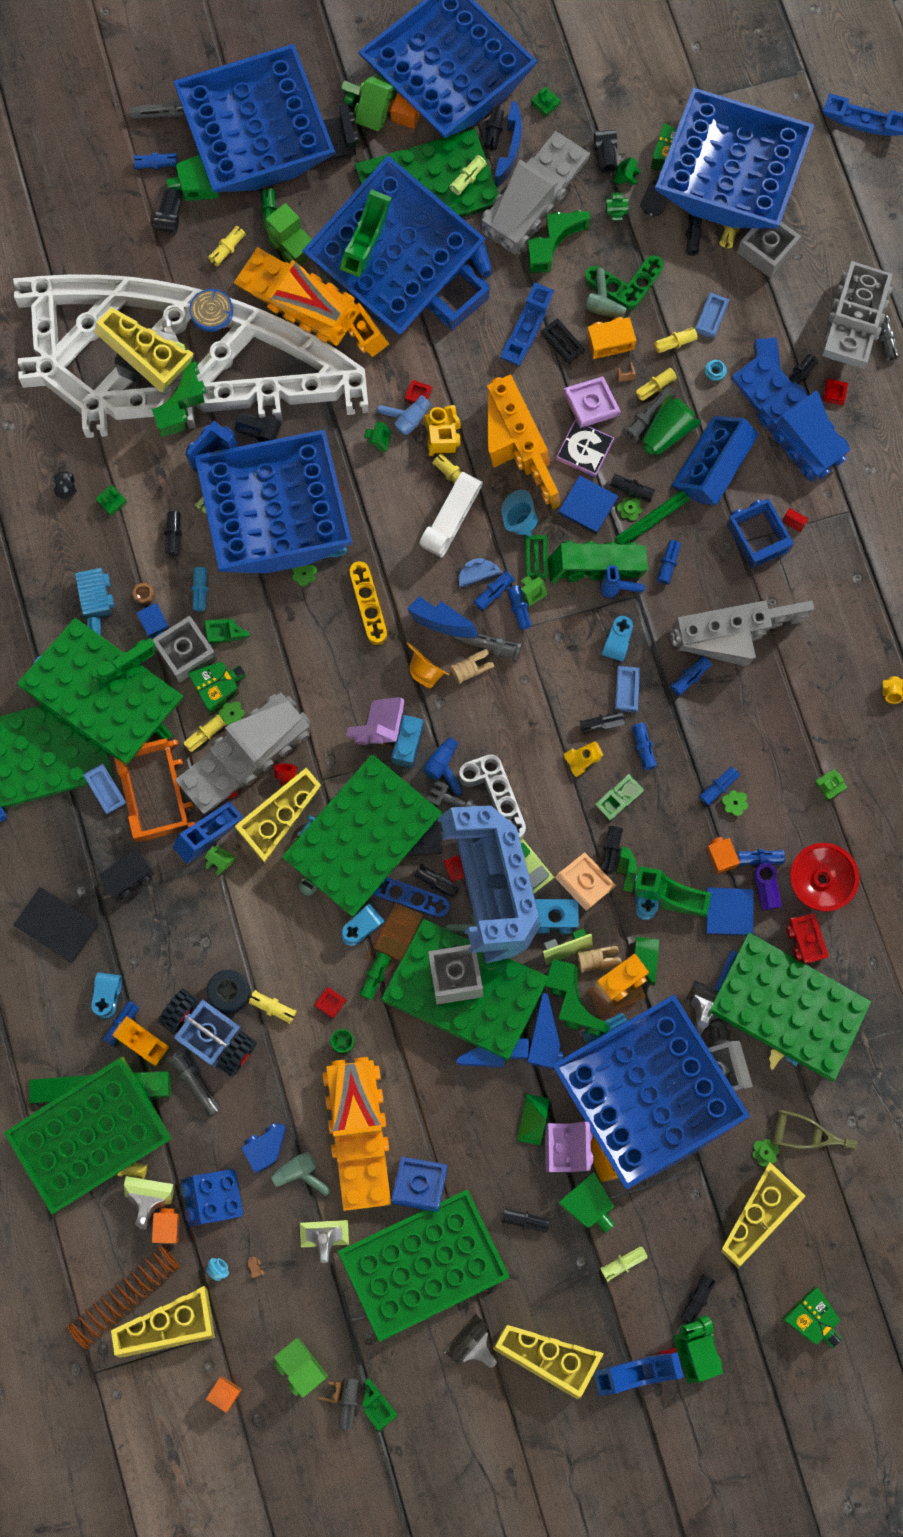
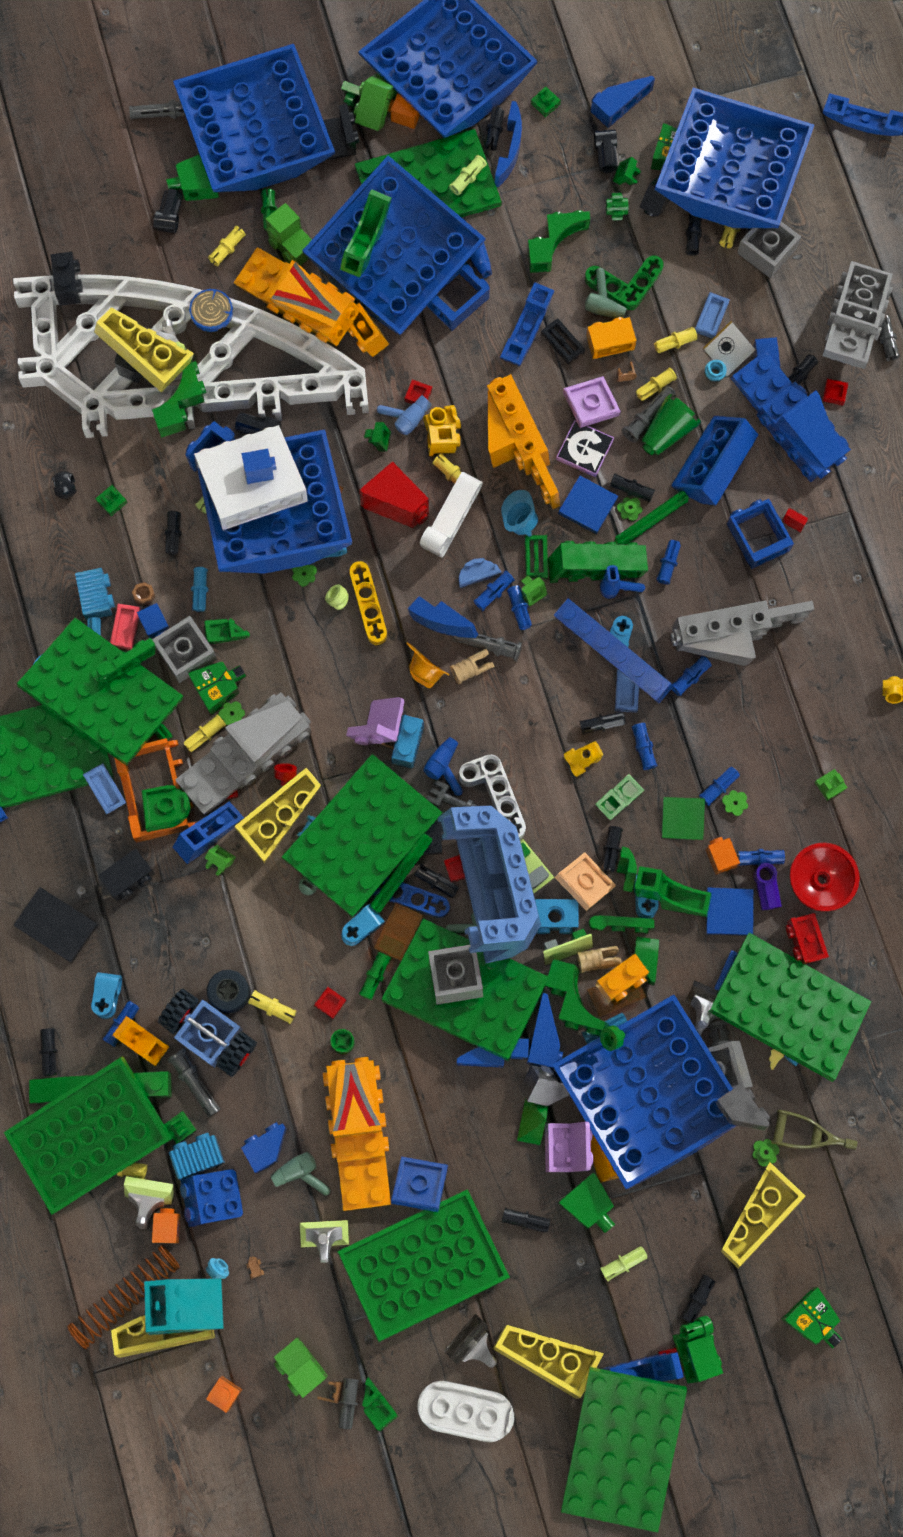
blue pin [133,152,177,170] -> none
light grey wedge [481,131,590,255] -> none
none -> black axle [39,1028,58,1076]
none -> black brick [50,251,83,306]
none -> coral tile [110,604,141,651]
none -> green tile [142,785,190,832]
none -> teal slope [144,1278,224,1335]
none -> green tile [164,1111,197,1144]
none -> dark azure brick [169,1133,225,1180]
none -> white panel [194,425,308,530]
none -> blue brick [241,448,277,484]
none -> yellowish green tile [325,584,349,610]
none -> red slope [359,461,429,528]
none -> green axle [370,833,432,913]
none -> white tile [418,1381,514,1442]
none -> flat silver slope [519,1065,569,1106]
none -> blue arch [554,598,673,704]
none -> green plate [561,1367,687,1532]
none -> green hinge [588,915,655,934]
none -> blue slope [591,76,655,128]
none -> green tile [600,1025,625,1051]
none -> green sticker [662,797,705,840]
none -> white sticker [703,321,755,377]
none -> flat silver slope [716,1084,770,1131]

